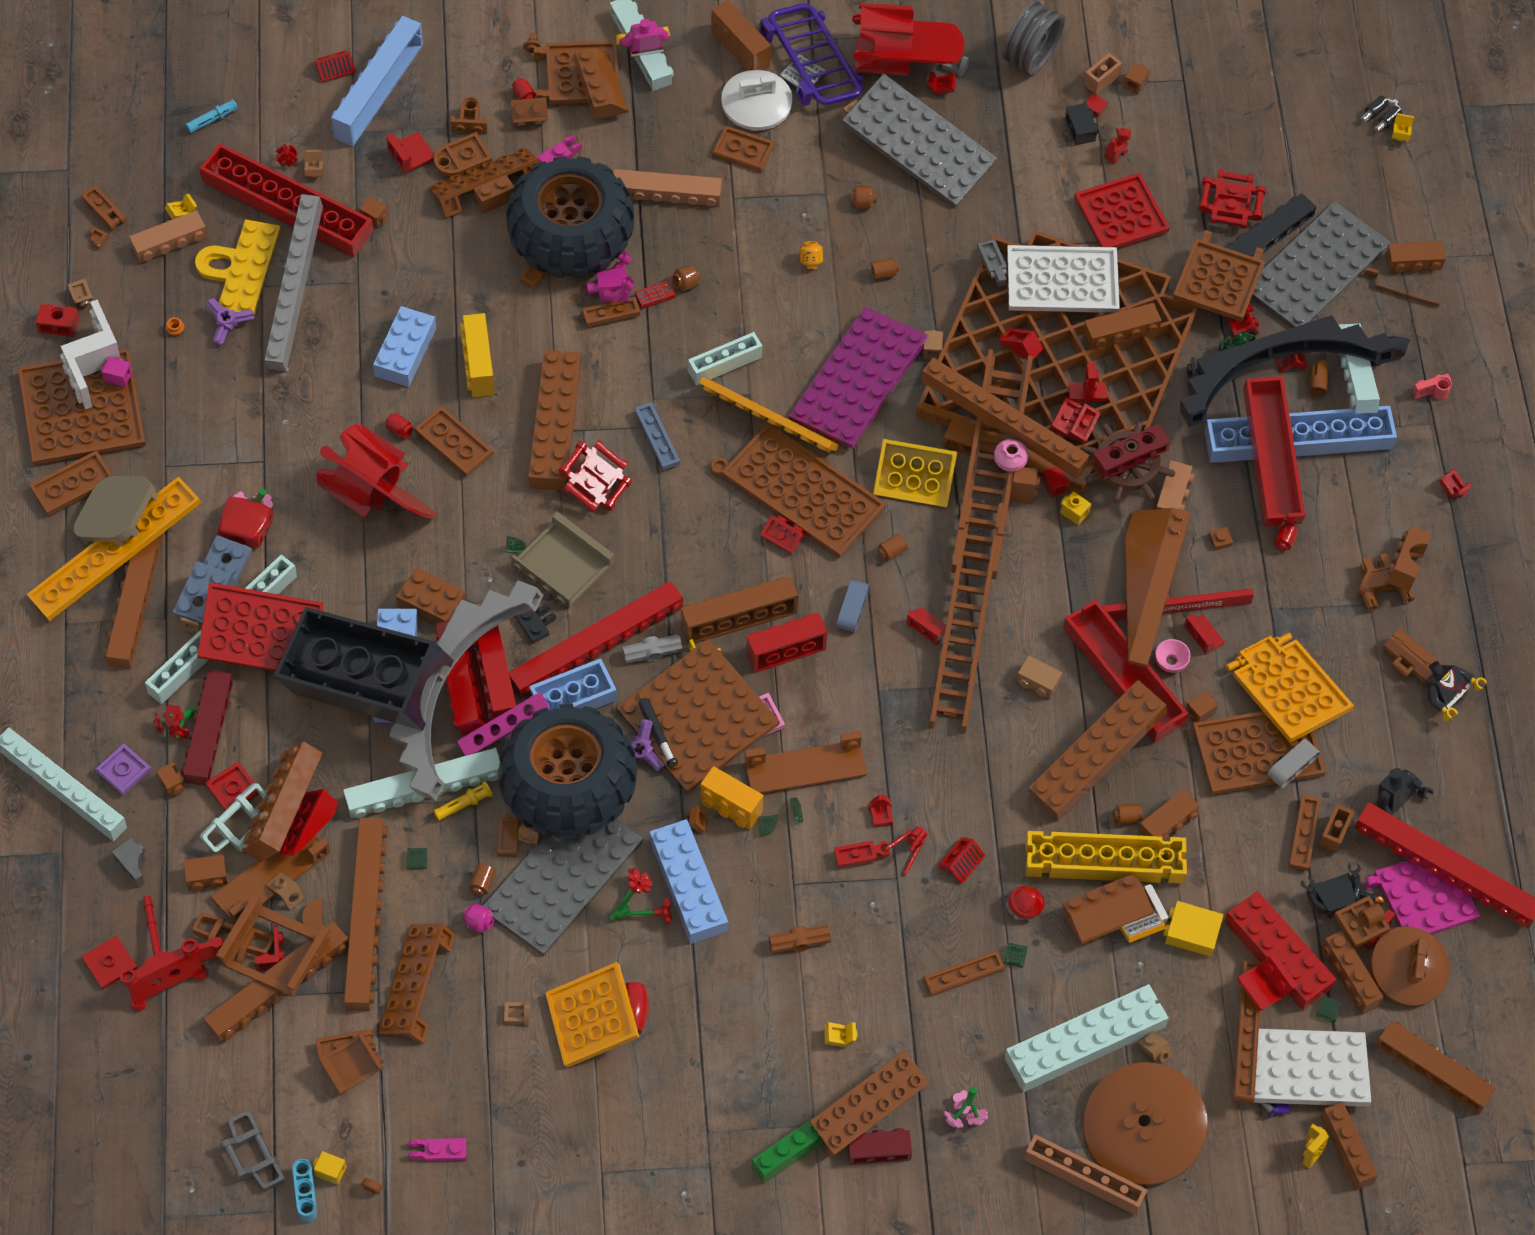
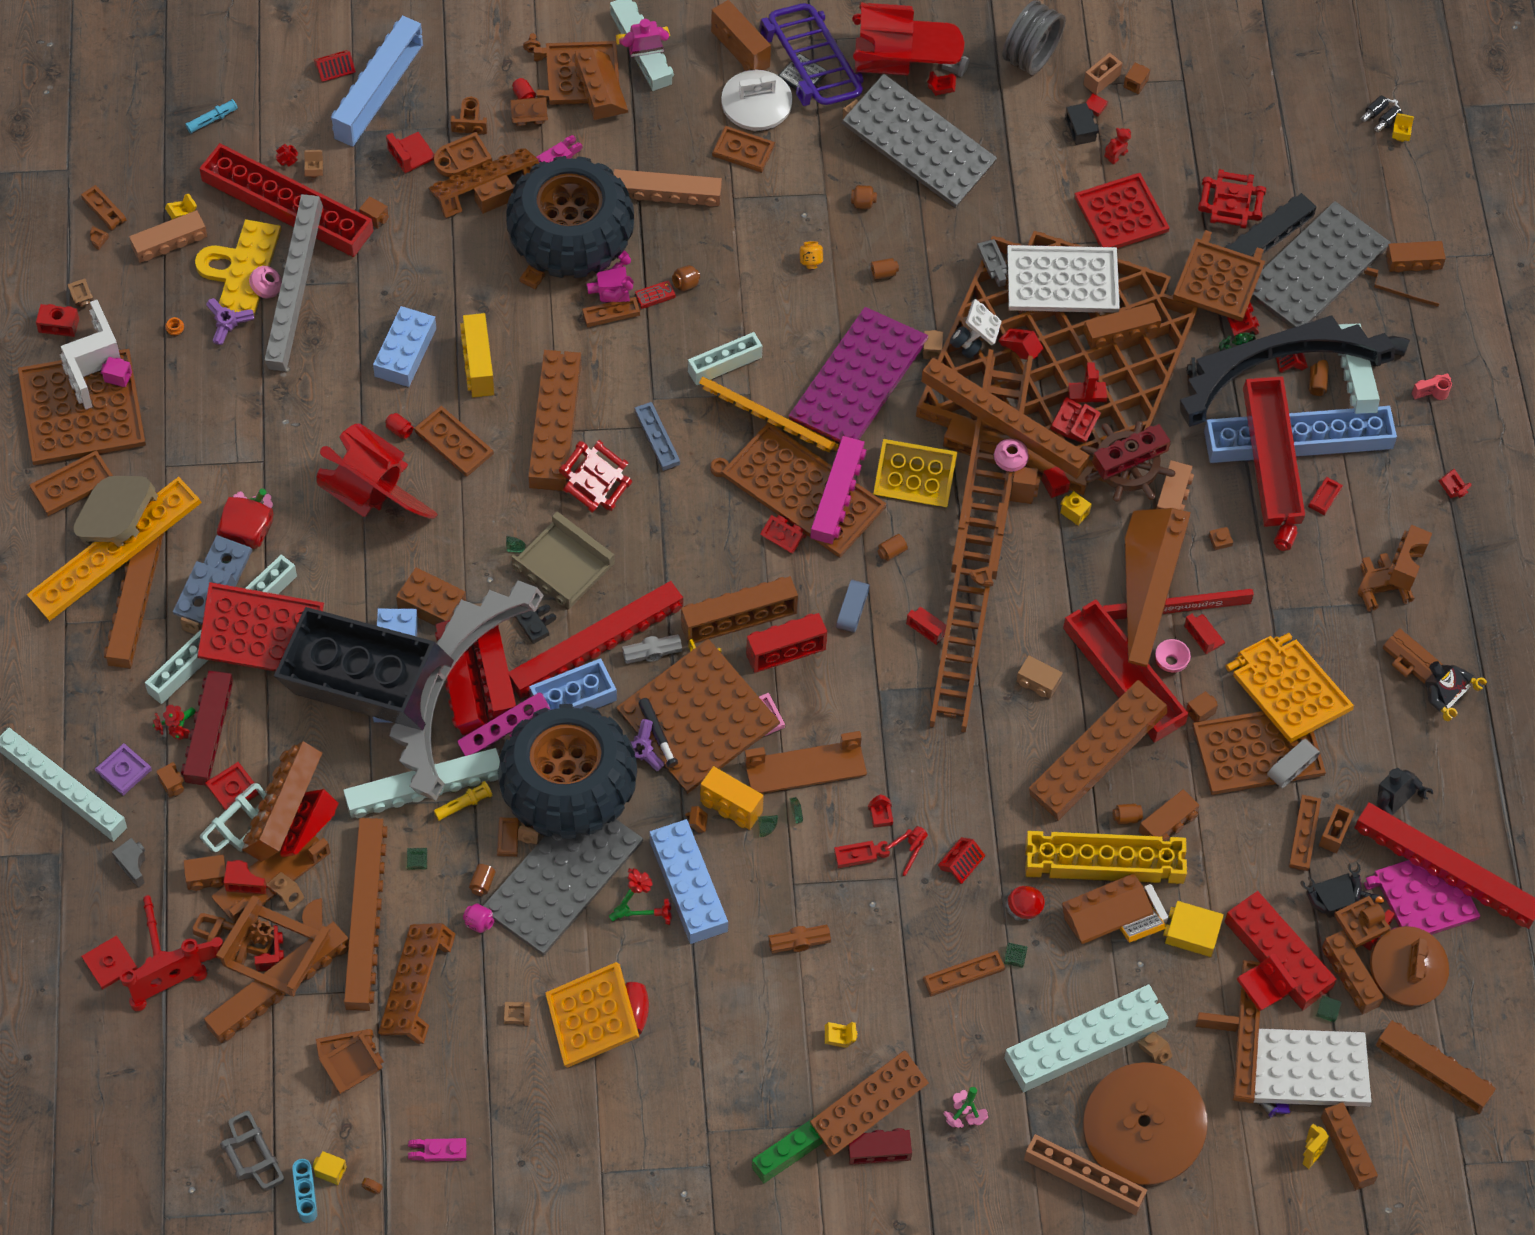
none -> red arch [224,860,267,894]
none -> dark orange gear [248,919,274,946]
none -> bright pink piece [249,266,282,298]
none -> dark pink brick [811,436,867,544]
none -> white plate [950,299,1001,358]
none -> dark orange tile [969,567,994,587]
none -> dark orange tile [1196,1012,1239,1032]
none -> red tile [1308,477,1343,516]

